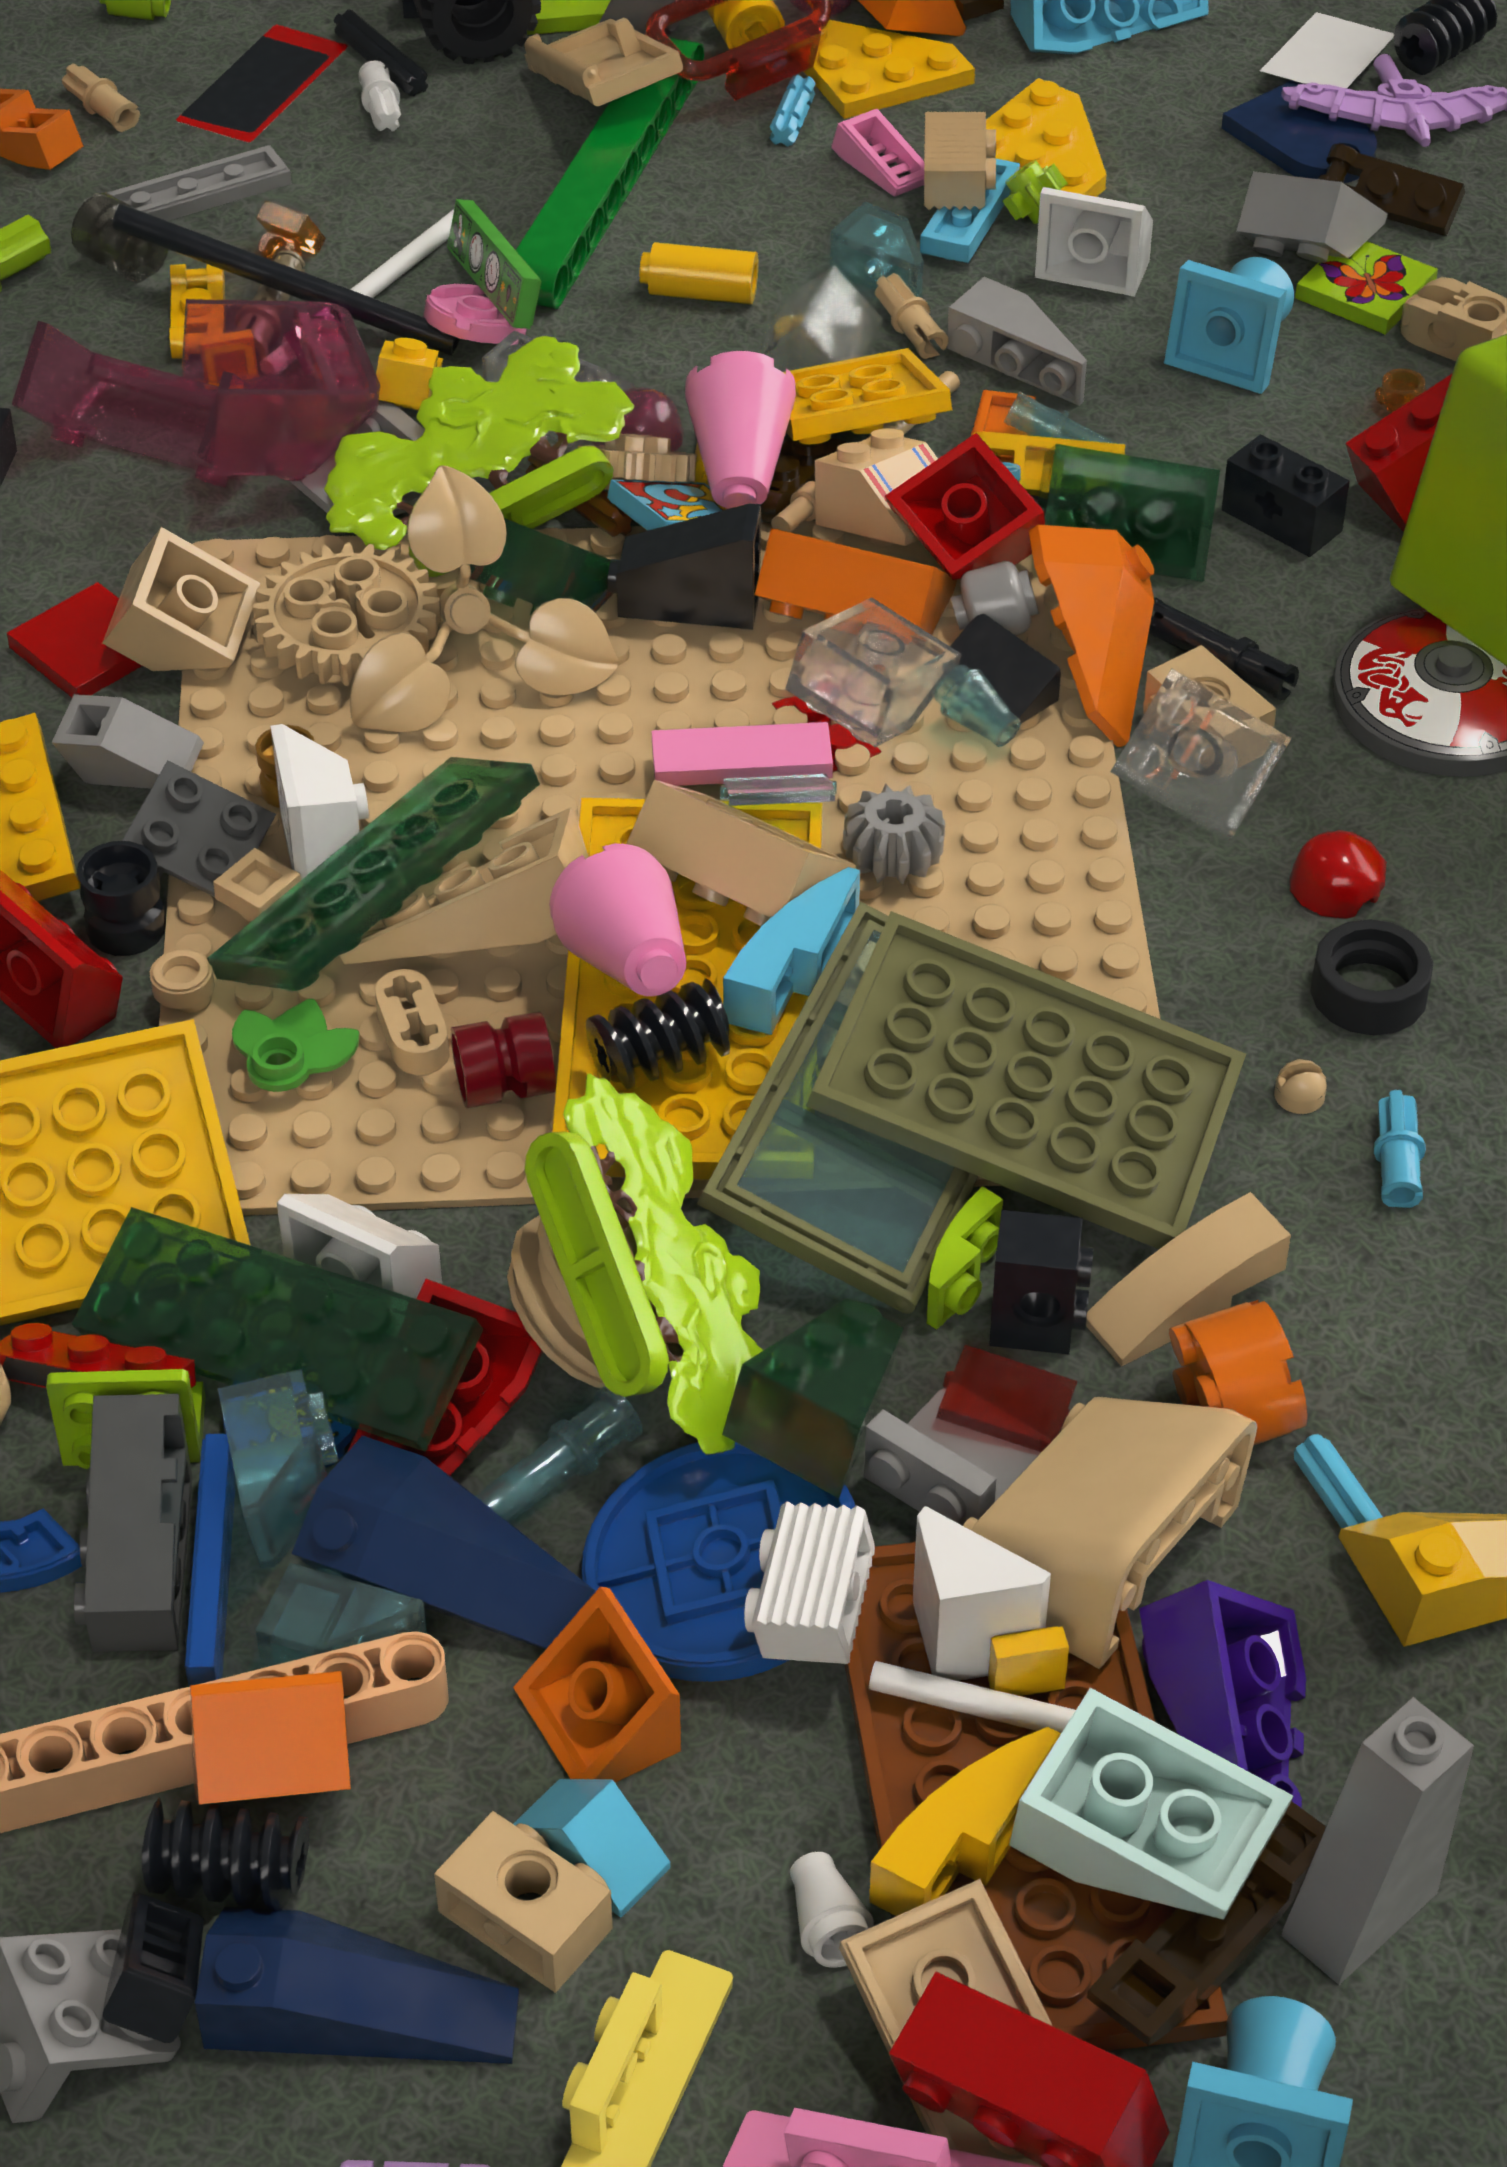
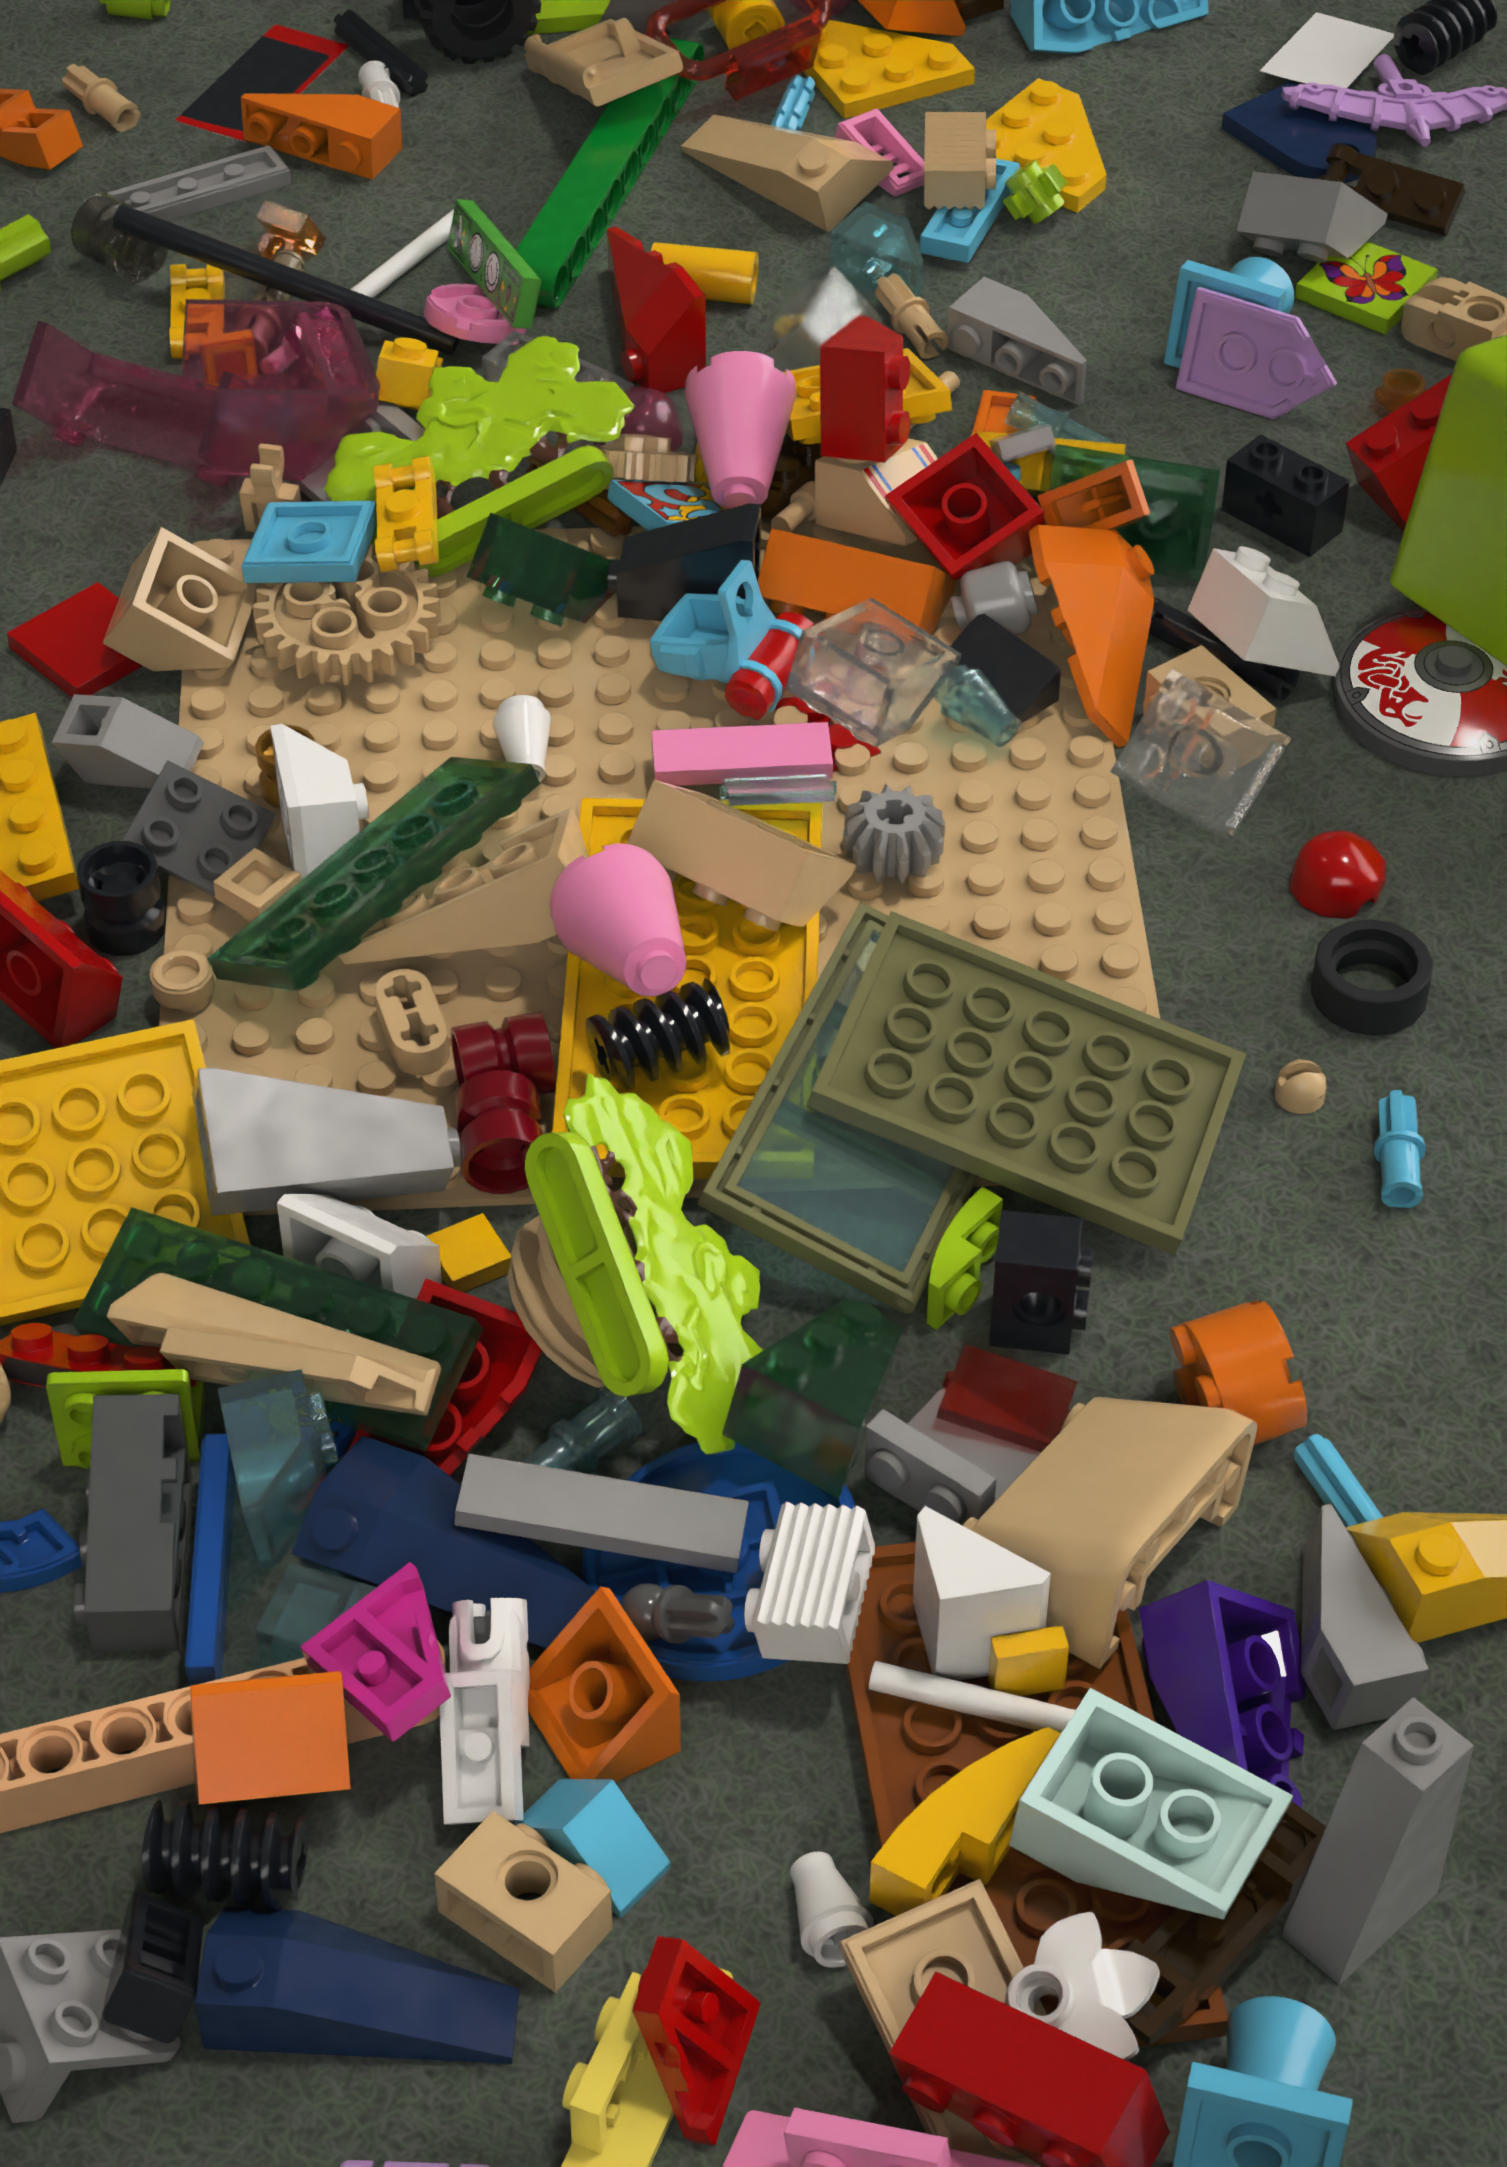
bright green plate [232,999,360,1092] -> none
tan plant [350,465,619,732] -> none
medium azure slope [723,867,860,1035] -> none
white slope [1035,187,1153,296] -> none
tan slope [1086,1192,1291,1367] -> none
none -> tan wedge [107,1273,441,1416]
none -> light grey slope [192,1068,461,1216]
none -> tan plate [239,443,301,532]
none -> orange slope [240,93,402,180]
none -> medium azure tile [241,501,377,583]
none -> dark pink wing [300,1562,451,1742]
none -> yellow plate [373,456,439,573]
none -> yellow tile [426,1213,512,1292]
none -> white plate [440,1598,530,1825]
none -> light grey tile [454,1454,749,1573]
none -> dark red wheel [455,1070,543,1194]
none -> white cone [493,695,551,786]
none -> red wedge [607,226,706,398]
none -> dark grey axle [620,1583,735,1644]
none -> red wing [632,1936,761,2145]
none -> medium azure piece [650,560,818,720]
none -> tan wedge [681,114,894,232]
none -> red slope [820,316,910,463]
none -> light grey tile [989,424,1056,462]
none -> white plate [1005,1912,1160,2061]
none -> orange slope [1037,459,1150,530]
none -> lavender tile [1175,287,1337,420]
none -> white slope [1187,546,1340,676]
none -> light grey slope [1301,1504,1429,1730]

